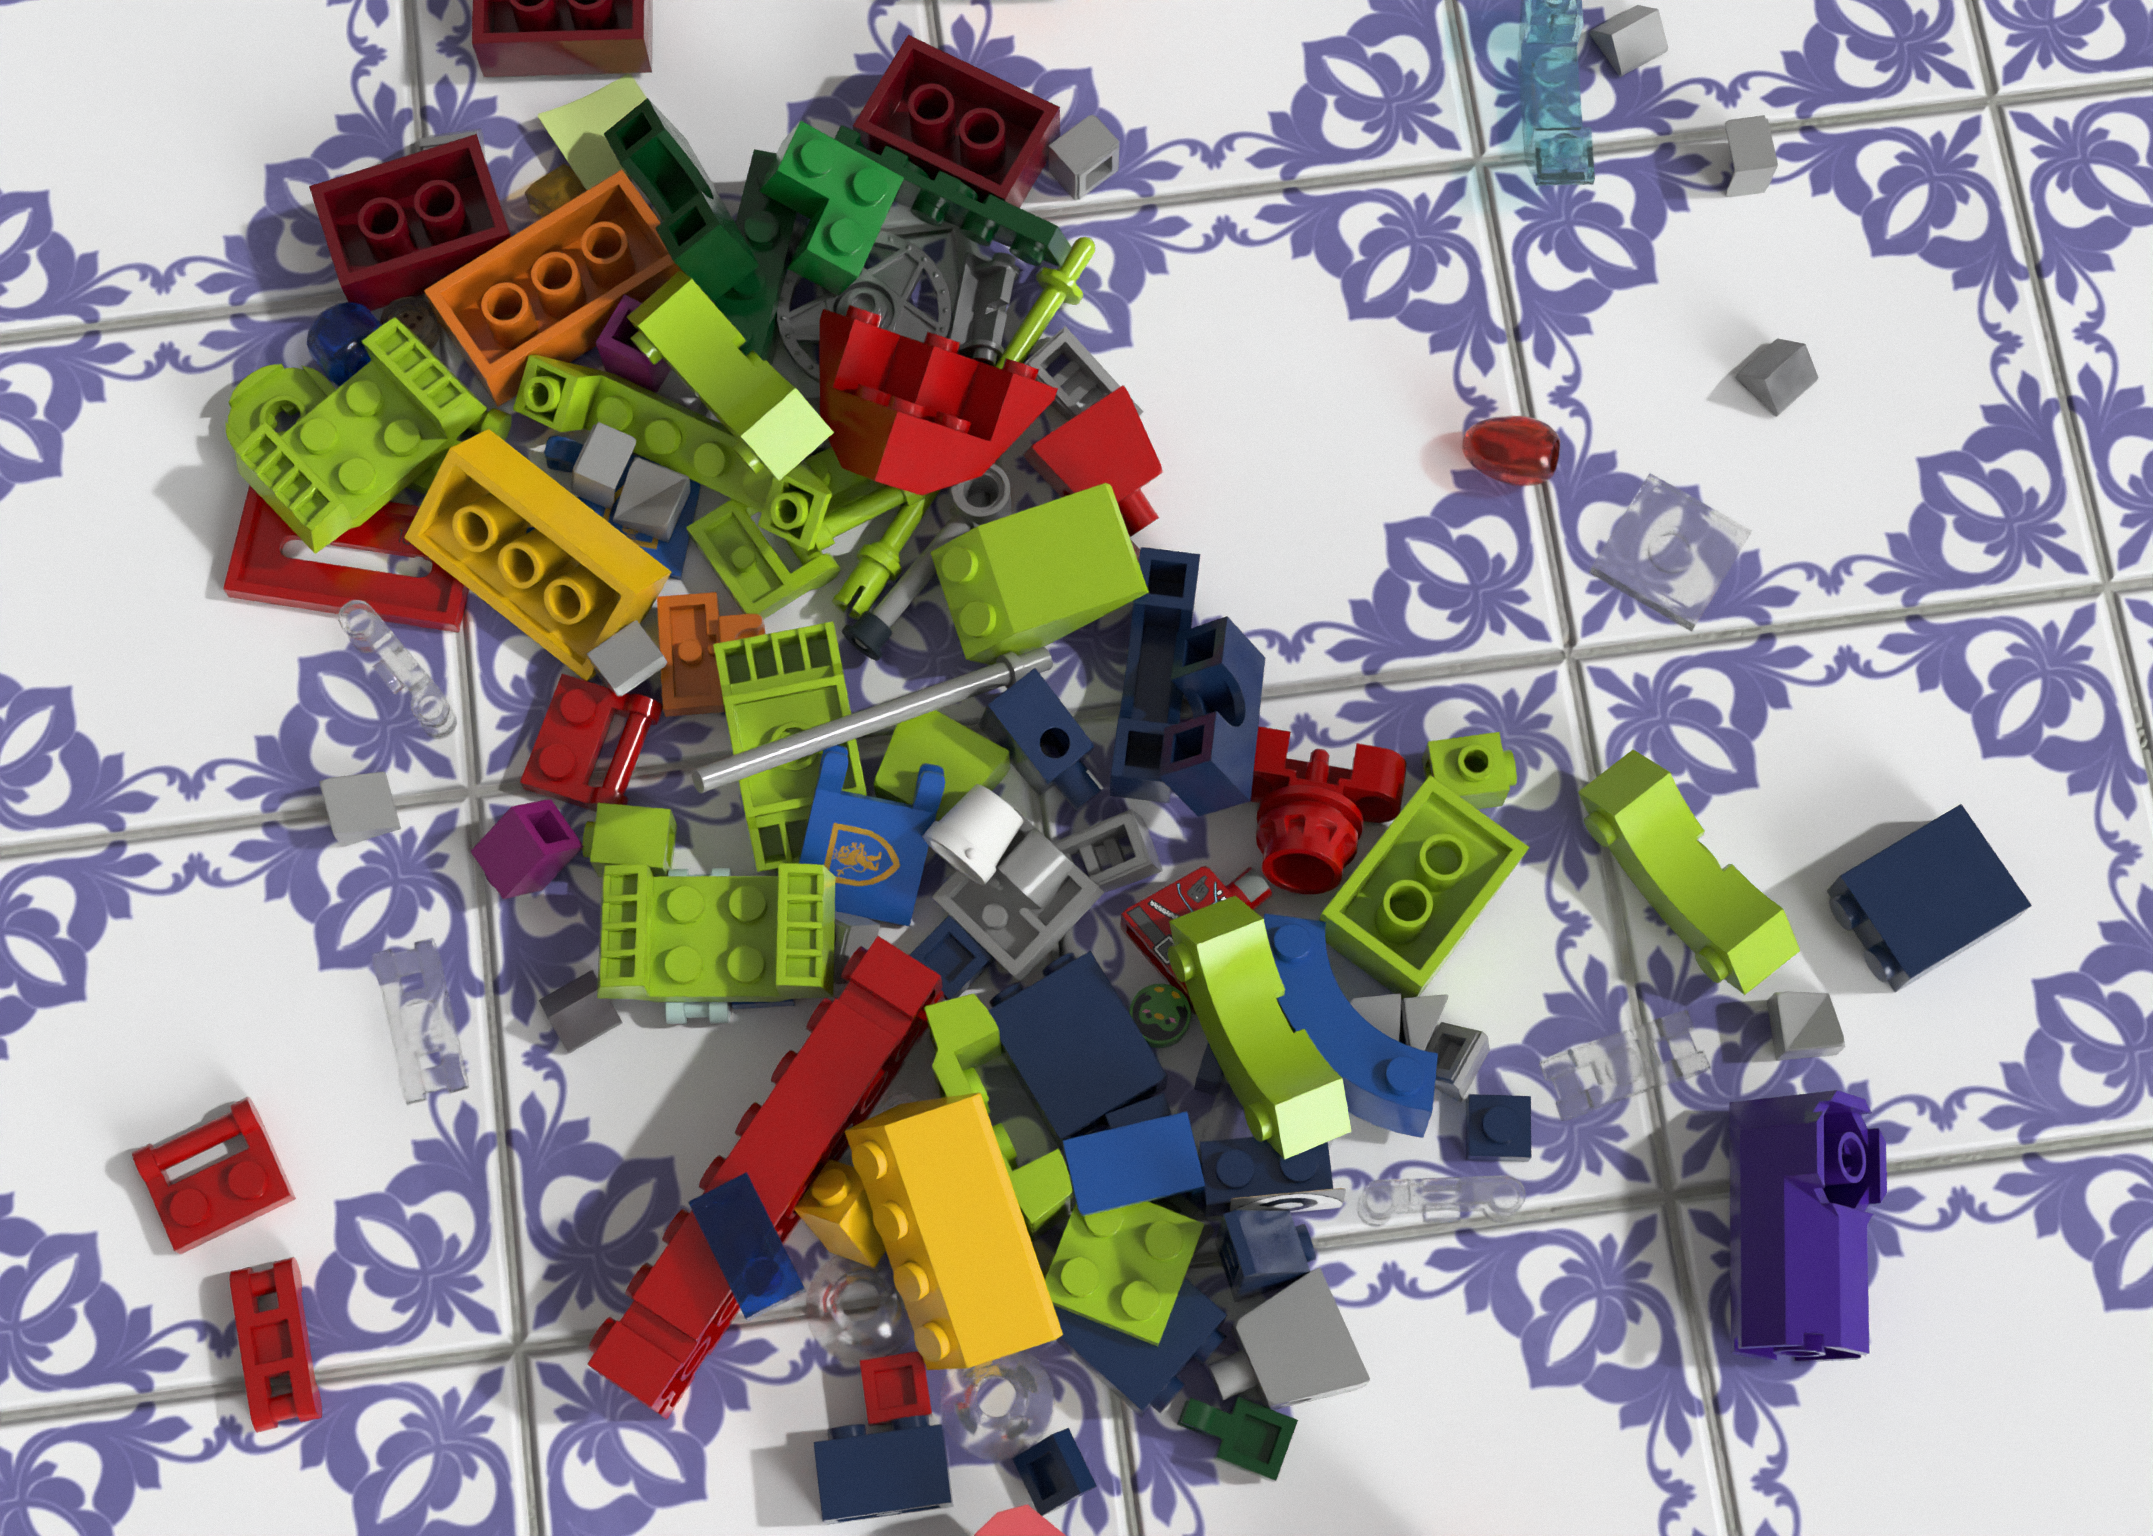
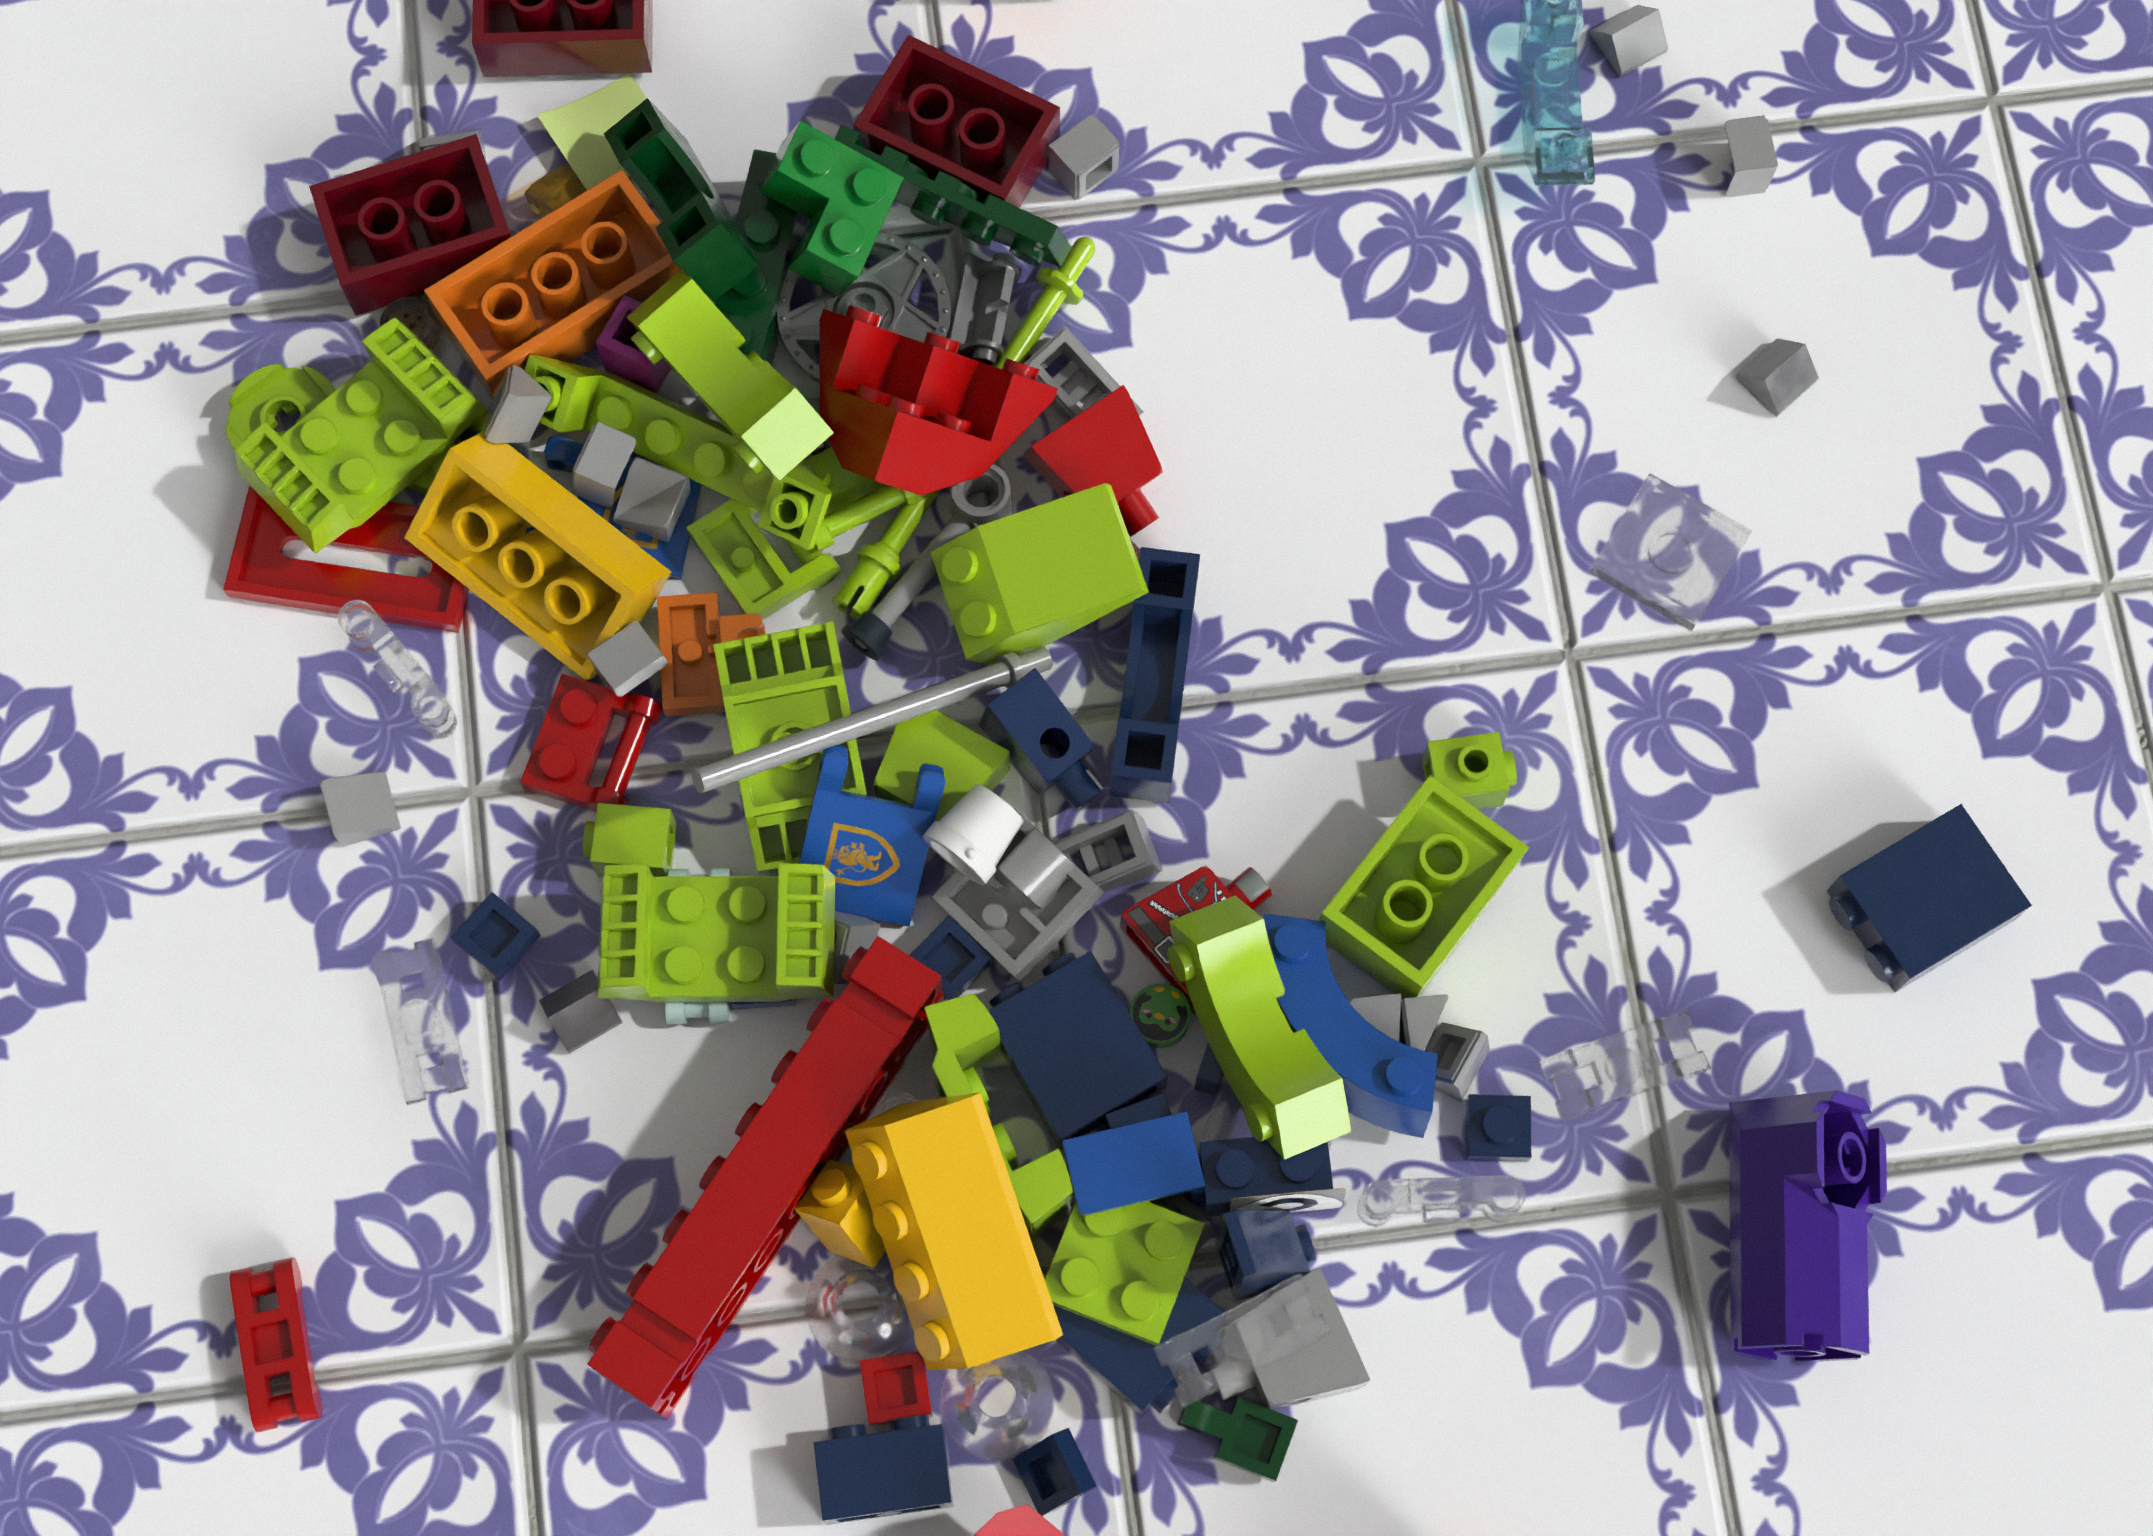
red plate [132,1097,296,1254] -> none
clear blue head [306,302,382,387] -> none
magenta brick [470,799,584,899] -> none
clear blue plate [688,1172,806,1322] -> none
dark blue arch [1158,616,1265,817] -> none
red beam [1250,726,1407,895] -> none
clear red animal [1462,416,1560,486] -> none
lime brick [1578,749,1800,995] -> none
light grey slope [1767,991,1845,1061] -> none
none -> dark blue plate [451,892,541,981]
none -> light grey slope [484,365,552,443]
none -> clear plate [1153,1274,1331,1408]

